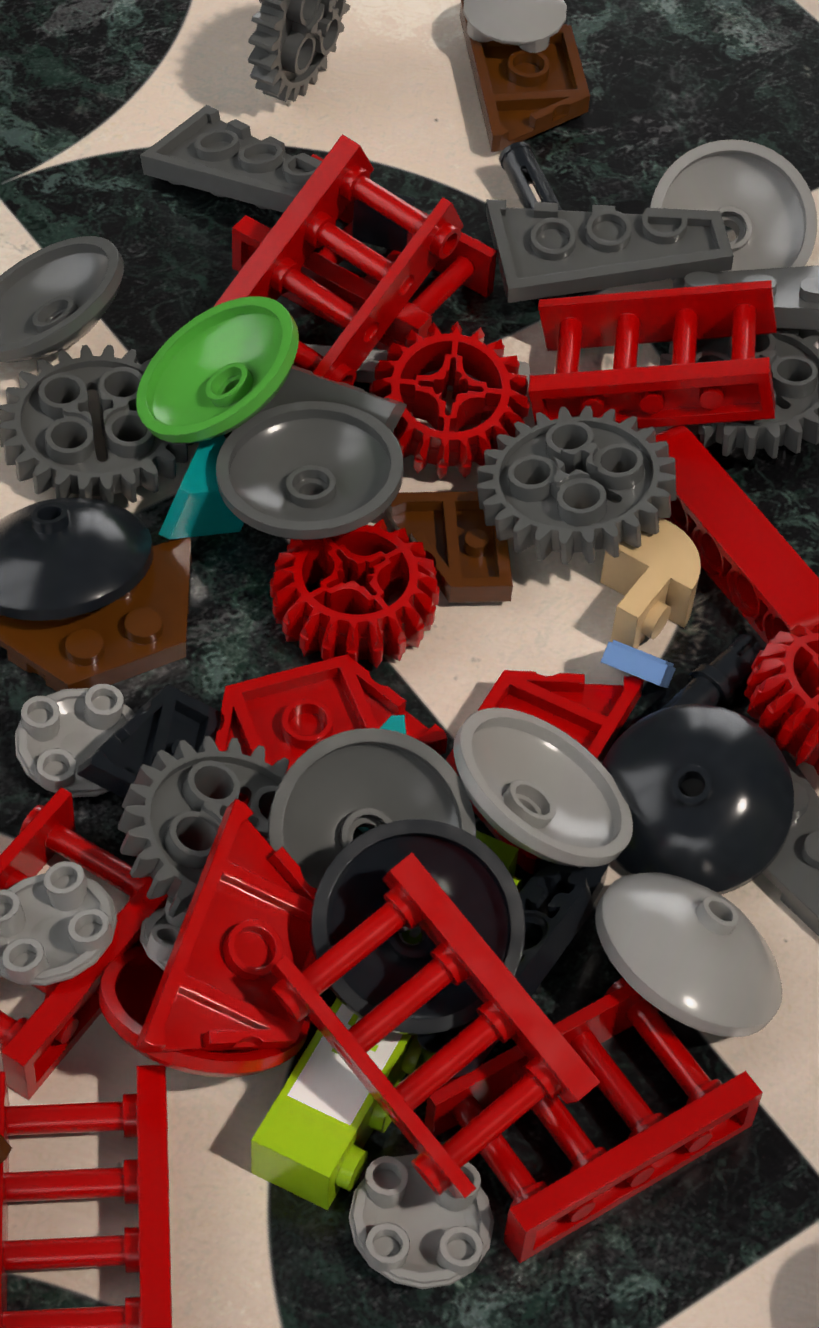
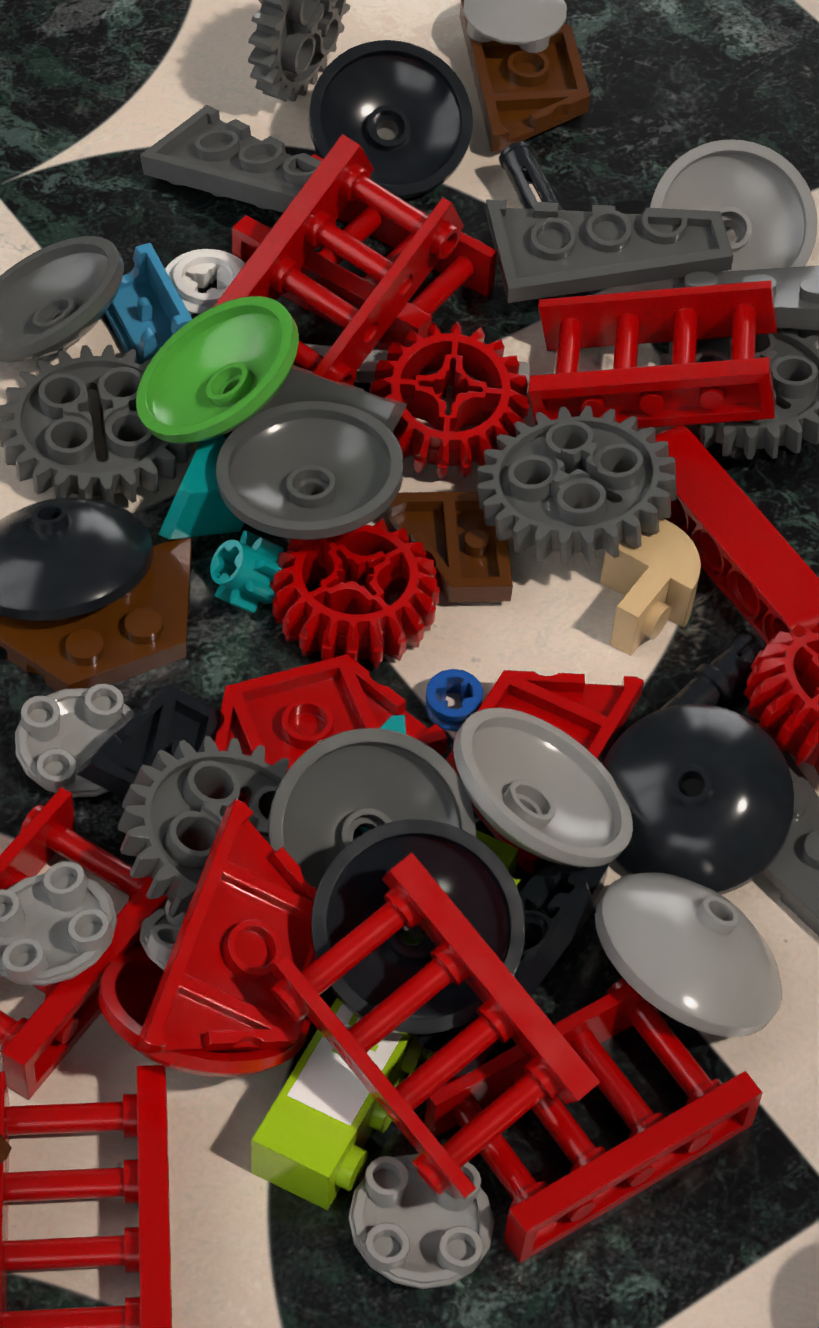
black tile [352,192,415,252] -> none
medium blue tile [601,640,676,688] -> none
none -> dark azure hinge [105,243,192,365]
none -> white gear [165,249,245,319]
none -> teal gear [210,530,284,614]
none -> black dish [308,40,473,199]
none -> blue bush [425,669,483,731]

